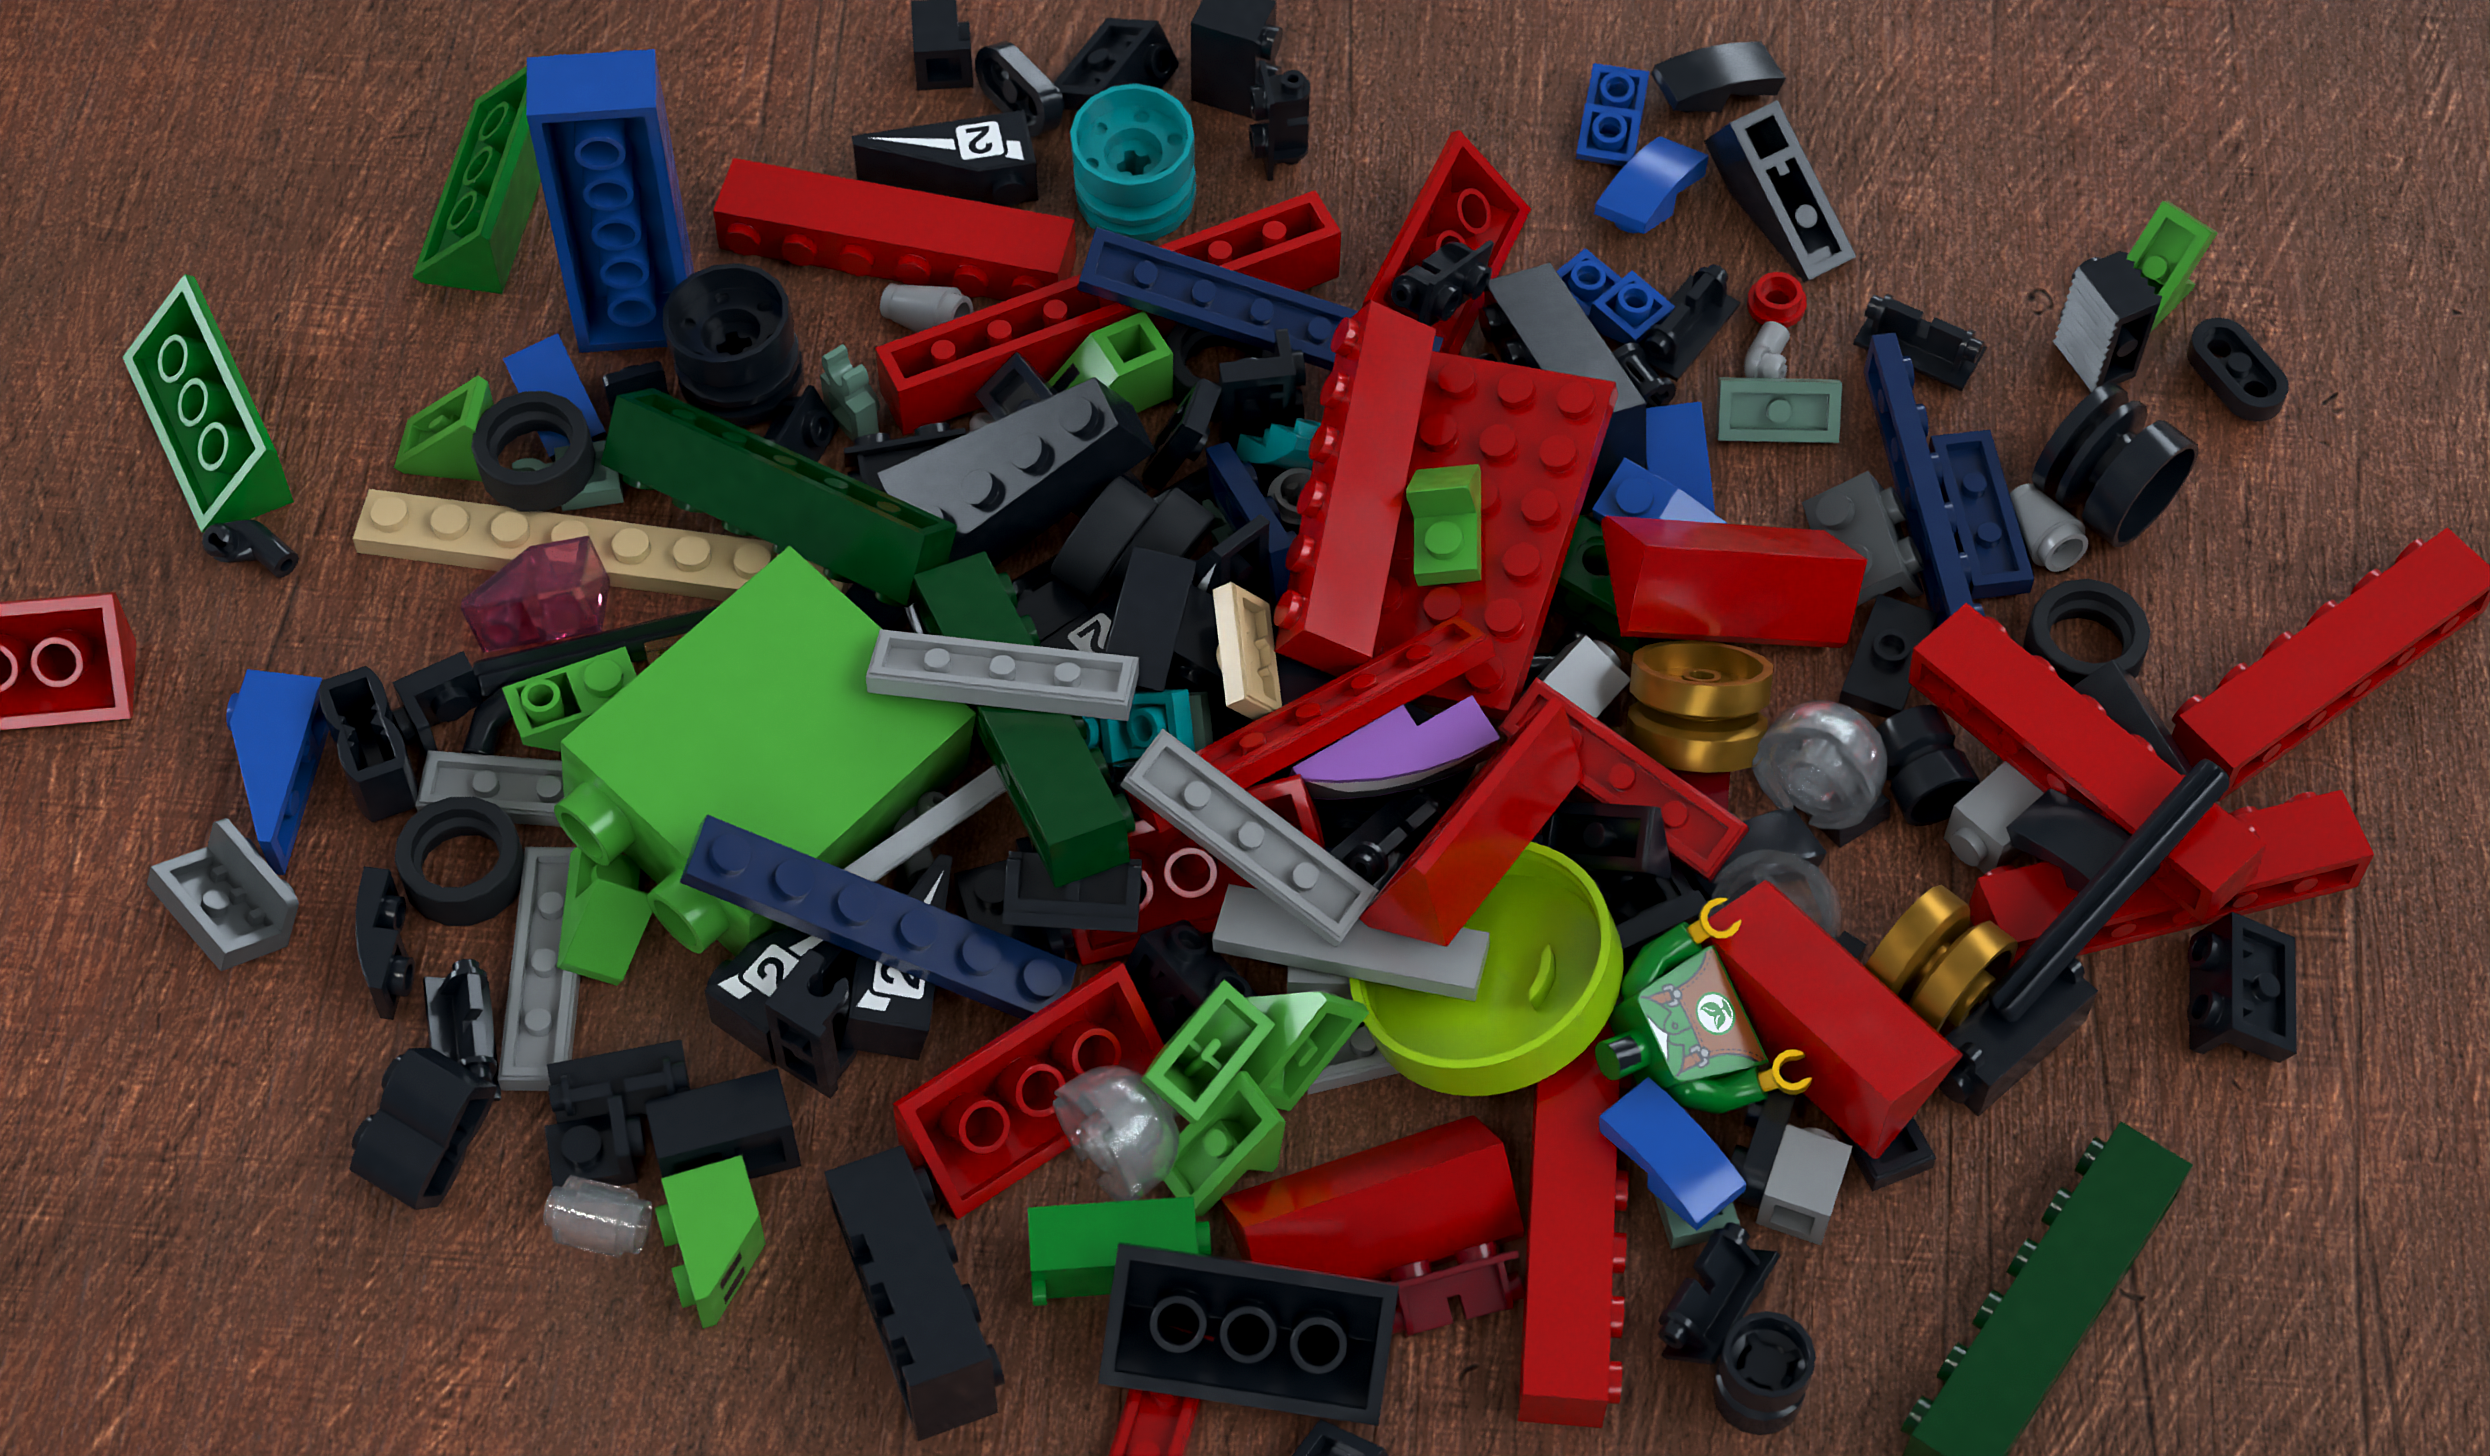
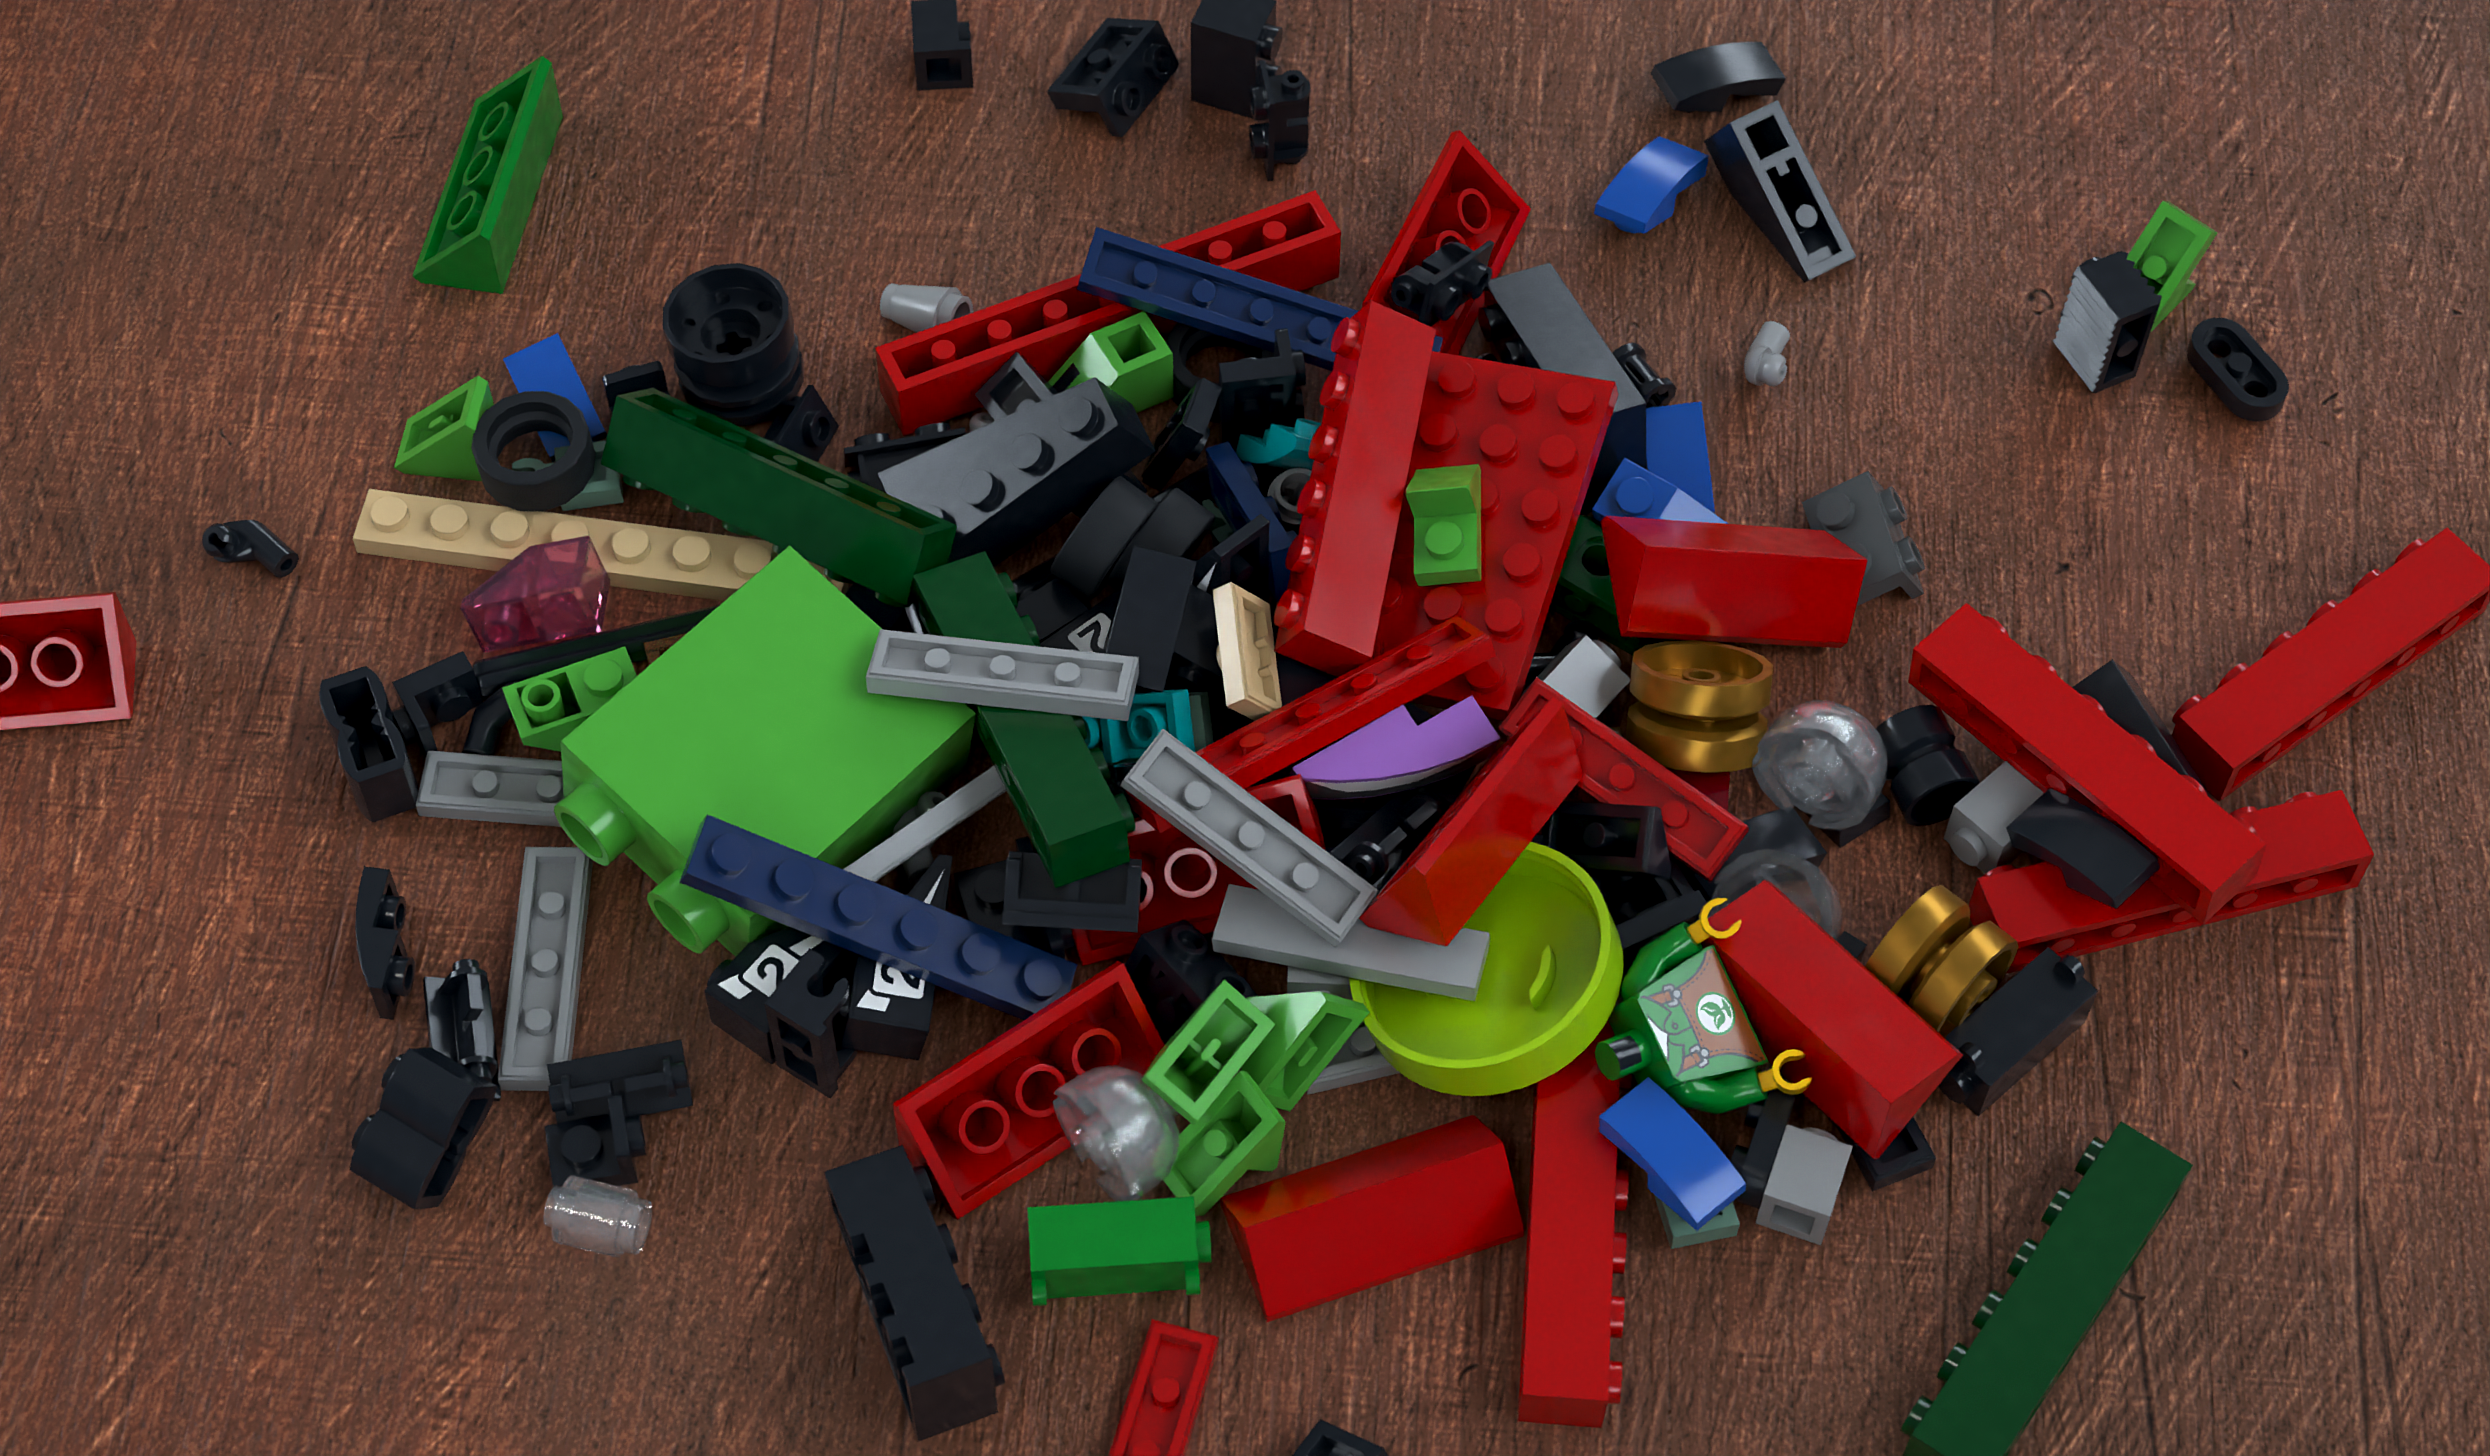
green slope [122,274,294,533] -> none
dark grey bracket [147,818,299,971] -> none
blue slope [226,669,329,875] -> none
black tyre [395,797,524,926] -> none
blue brick [526,49,695,353] -> none
bright green slope [557,847,653,986] -> none
black hinge [644,1068,801,1179] -> none
bright green slope [654,1155,766,1328] -> none
red brick [713,158,1076,301] -> none
sand green plate [820,344,880,443] -> none
black slope [852,110,1038,206] -> none
black plate [975,41,1064,137] -> none
teal wheel [1070,84,1196,242] -> none
black slope [1098,1242,1399,1426] -> none
dark red hinge [1388,1241,1524,1338] -> none
blue slope [1556,248,1675,344] -> none
blue slope [1576,63,1650,166] -> none
black hinge [1638,264,1741,382] -> none
black hinge [1658,1222,1781,1365] -> none
black wheel [1712,1311,1816,1435] -> none
sand green plate [1715,377,1842,443] -> none
red plate [1747,272,1807,328] -> none
black plate [1838,594,1938,719] -> none
black hinge [1853,294,1987,392] -> none
dark blue plate [1863,333,1985,629] -> none
dark blue plate [1928,430,2034,599] -> none
black axle [1987,759,2230,1022] -> none
light grey cone [2010,483,2088,572] -> none
black tyre [2023,579,2151,687] -> none
black wheel [2032,382,2199,547] -> none
black bracket [2187,912,2297,1063] -> none

